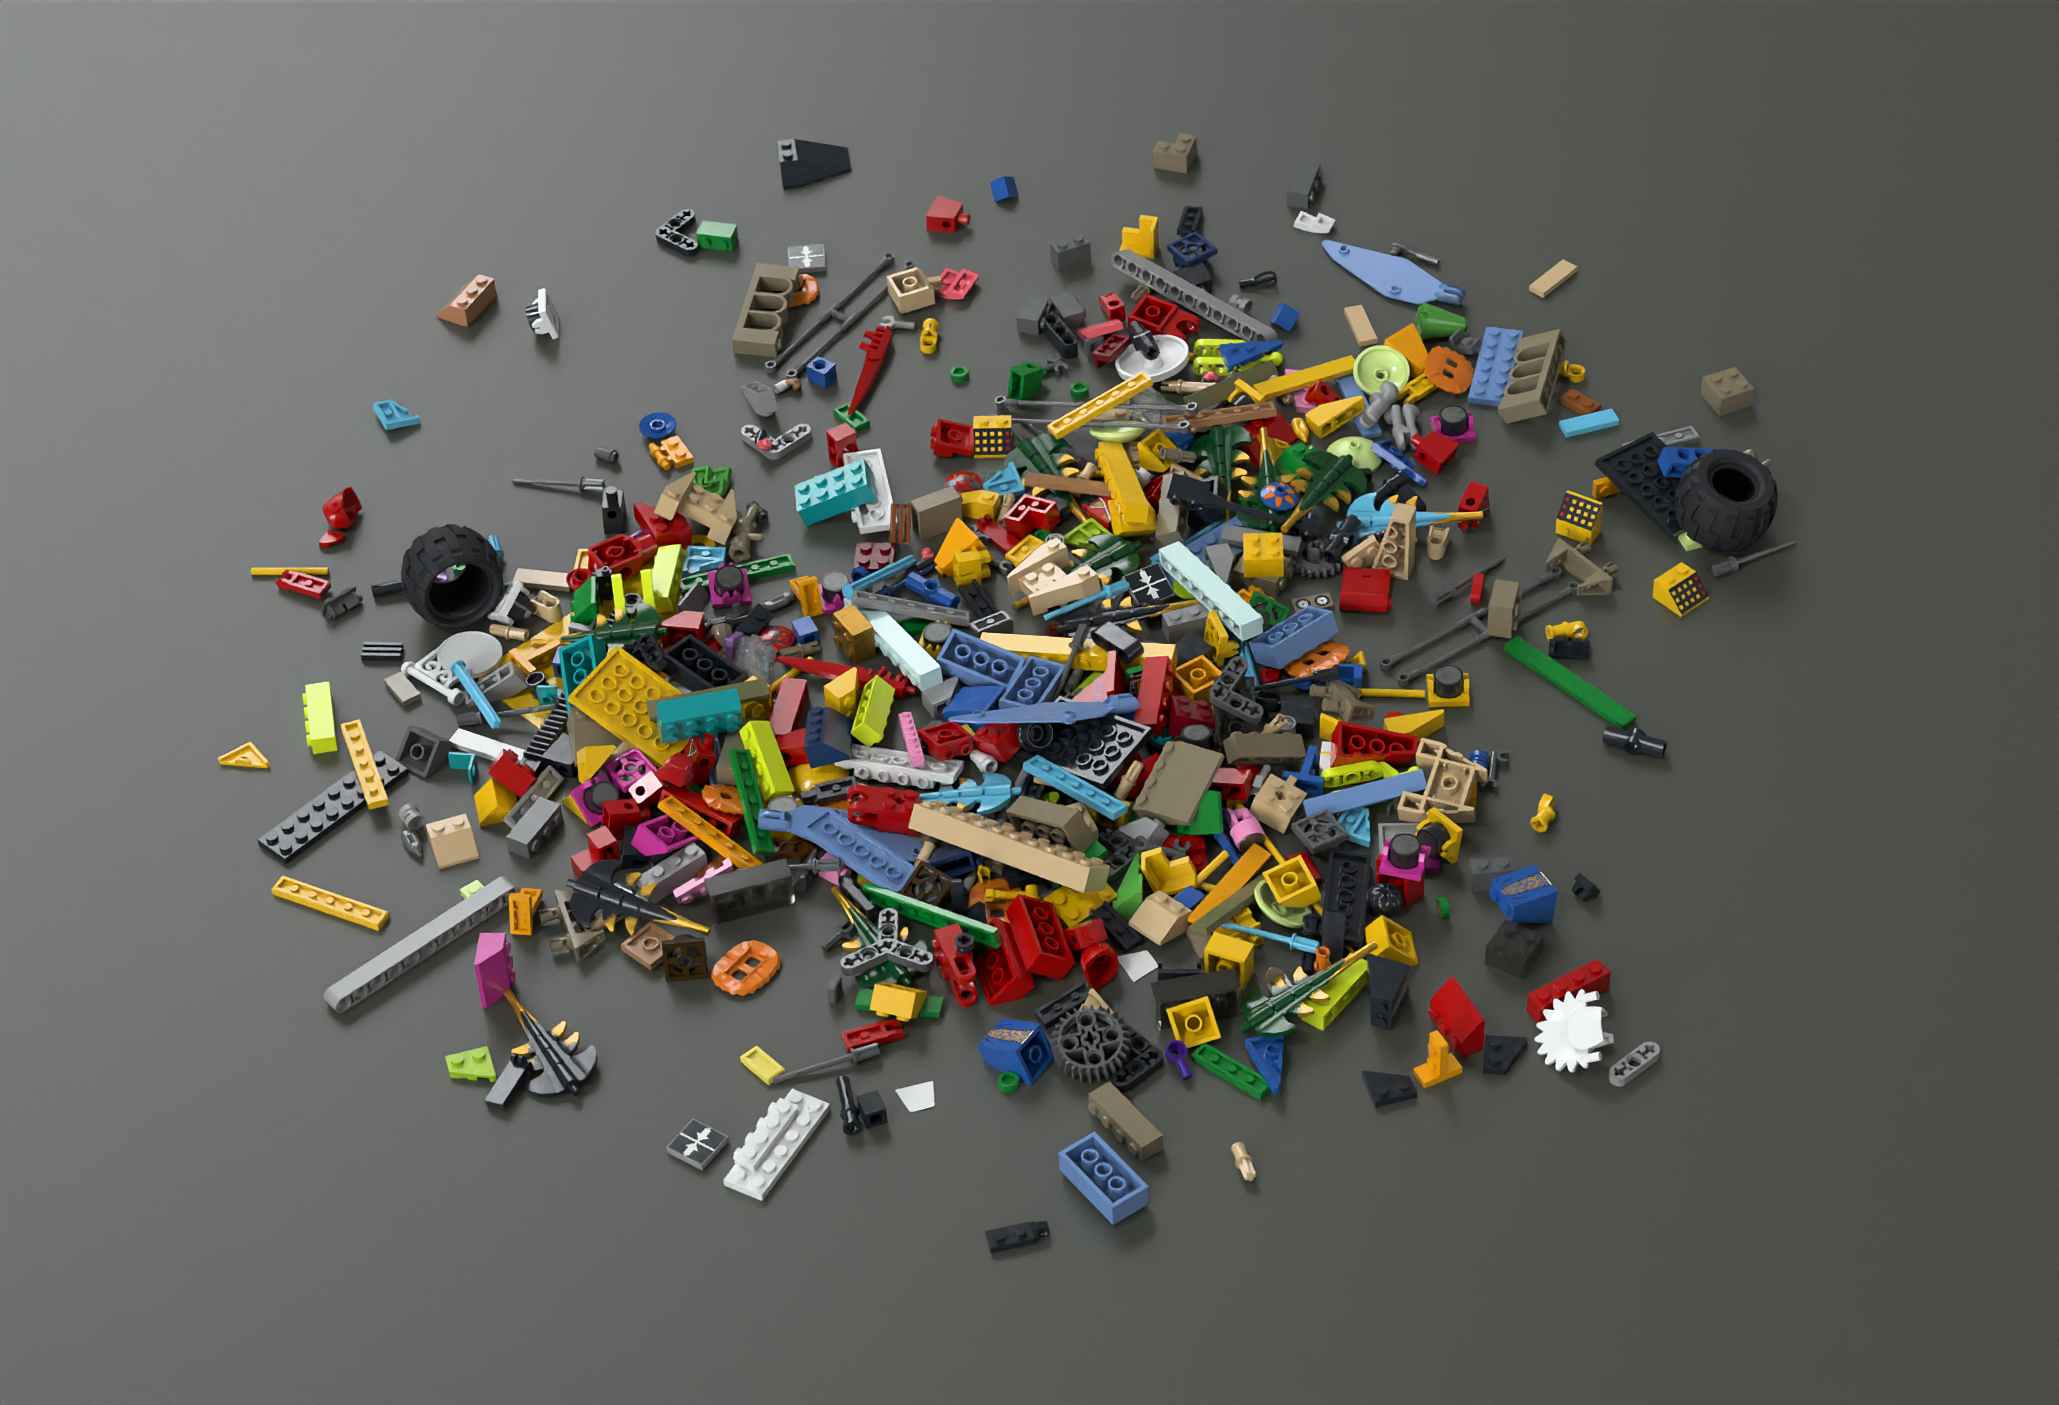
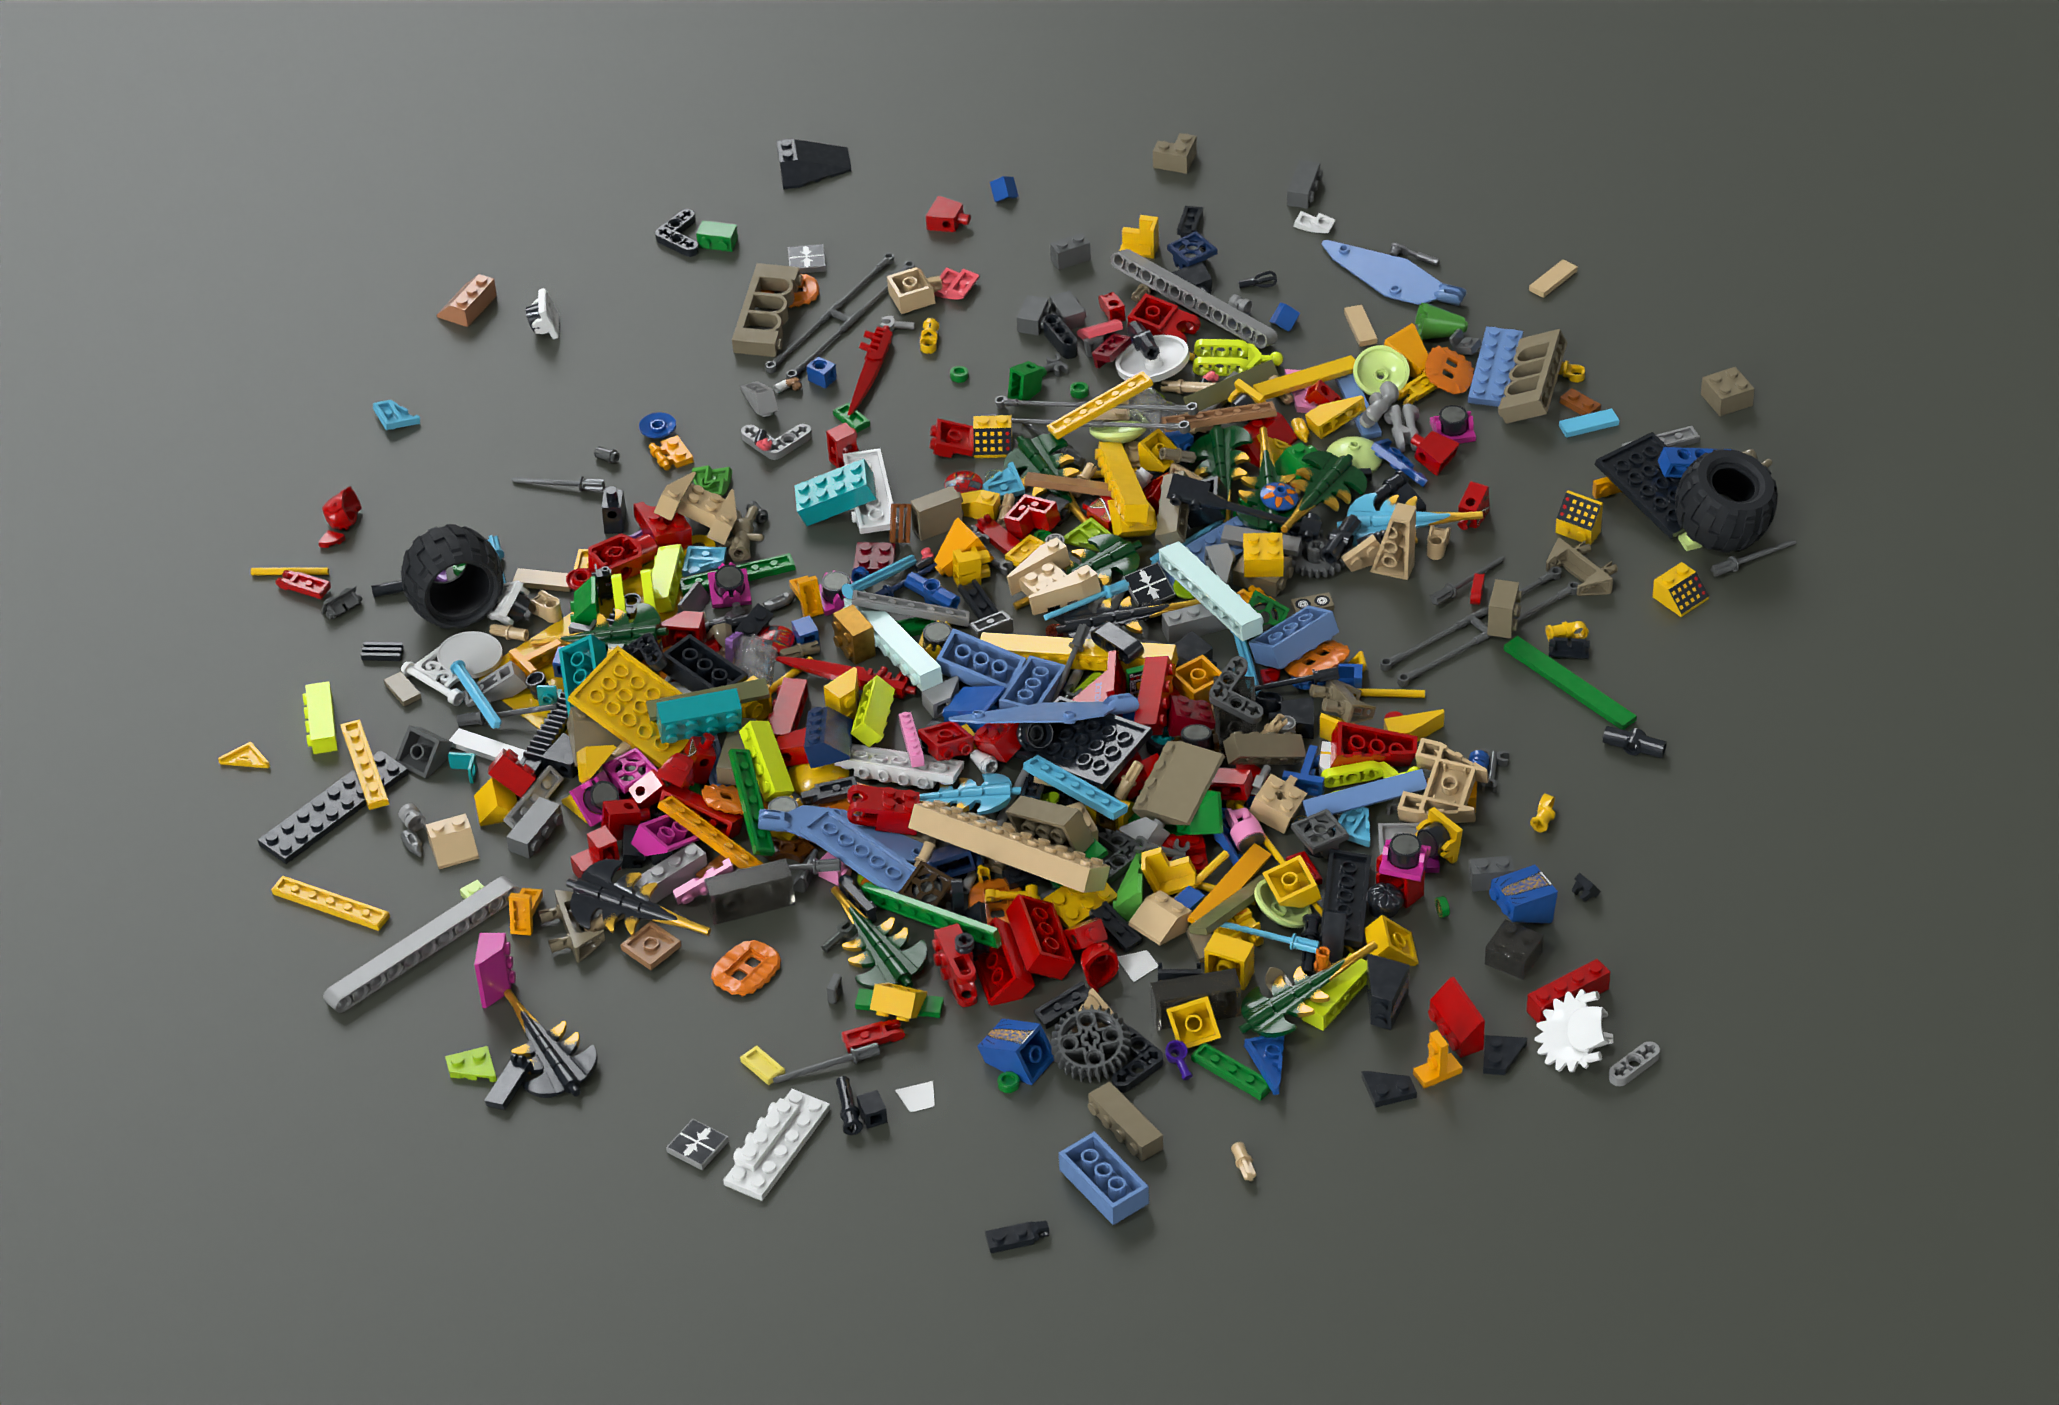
dark brown piece [662,934,708,981] -> none
dark grey piece [840,908,934,976] -> none
yellow piece [1203,610,1241,667] -> none
blue wing [1219,340,1283,372] -> none
red door [1339,567,1392,613] -> none
piece [1426,665,1470,707] -> none

